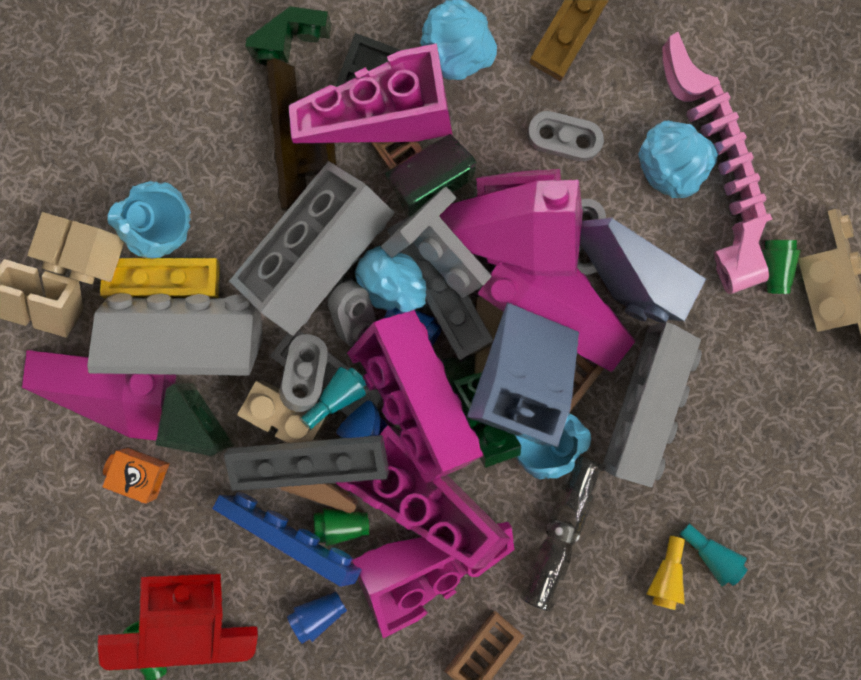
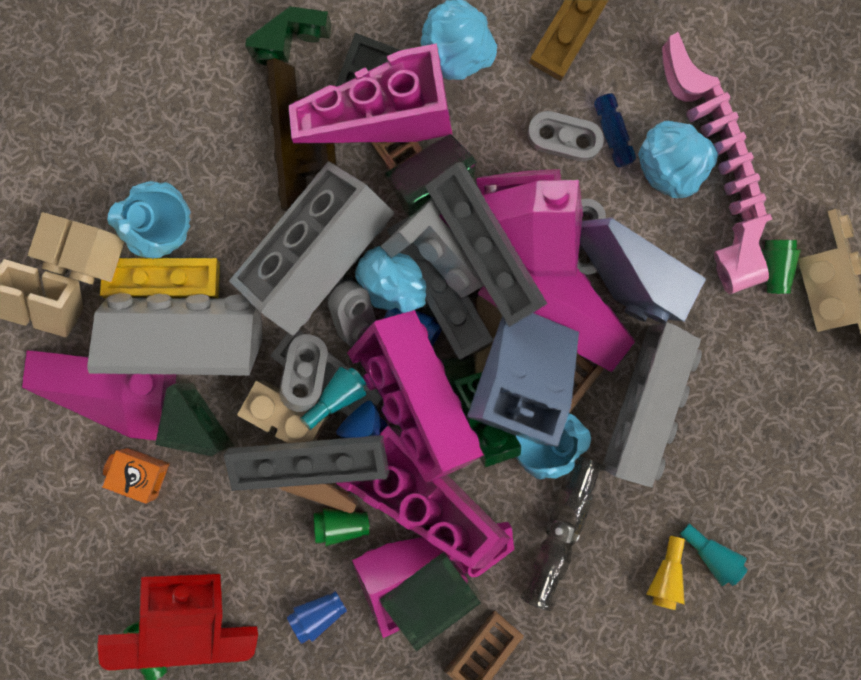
blue plate [212,492,362,587] -> none
none -> clear green slope [379,552,481,652]
none -> dark grey plate [425,162,548,327]
none -> clear blue axle [594,93,636,168]

